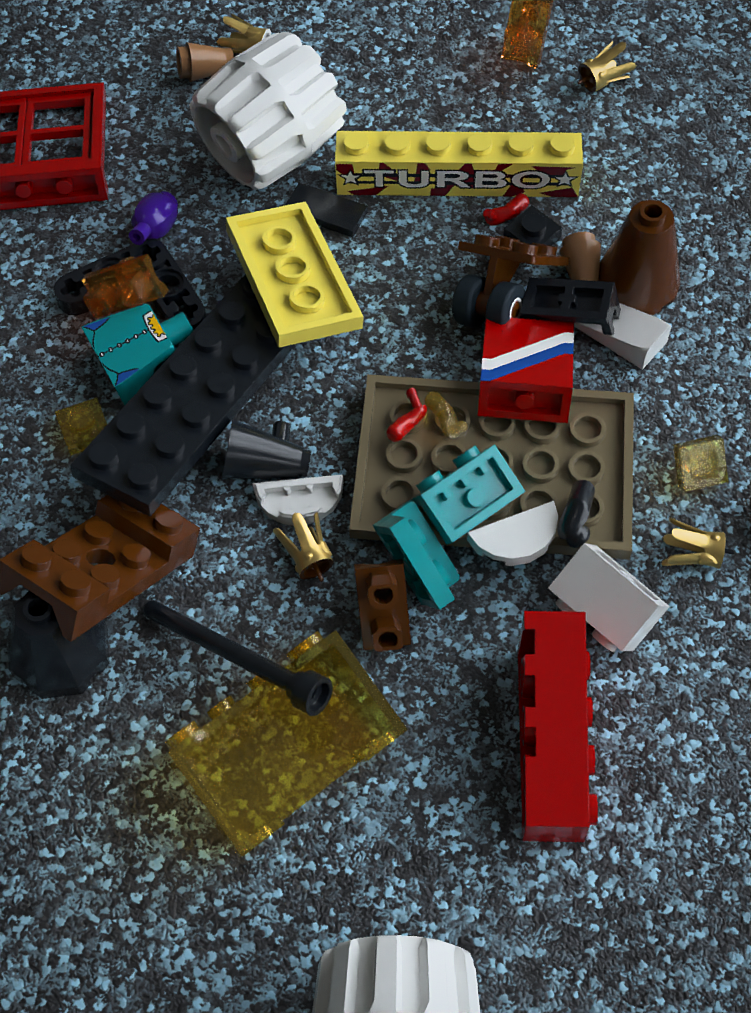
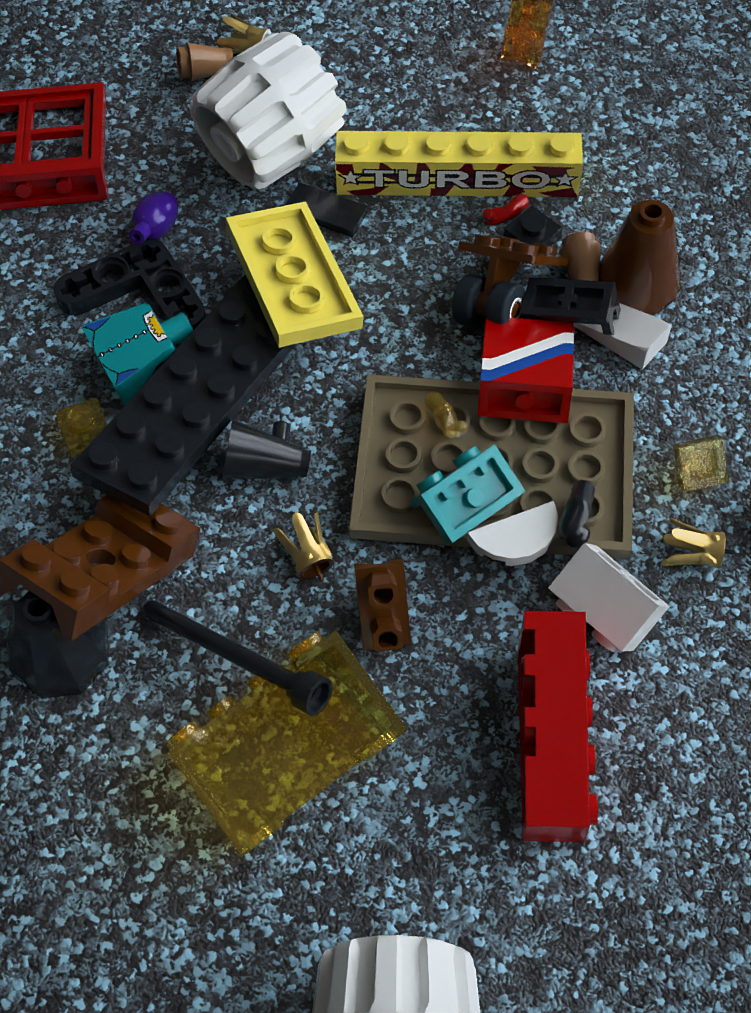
clear orange hips [81,254,169,319] -> none
white tile [252,475,344,525] -> none
teal bracket [372,501,460,610] -> none
red piece [386,388,427,442] -> none
pearl gold piece [577,41,637,92] -> none

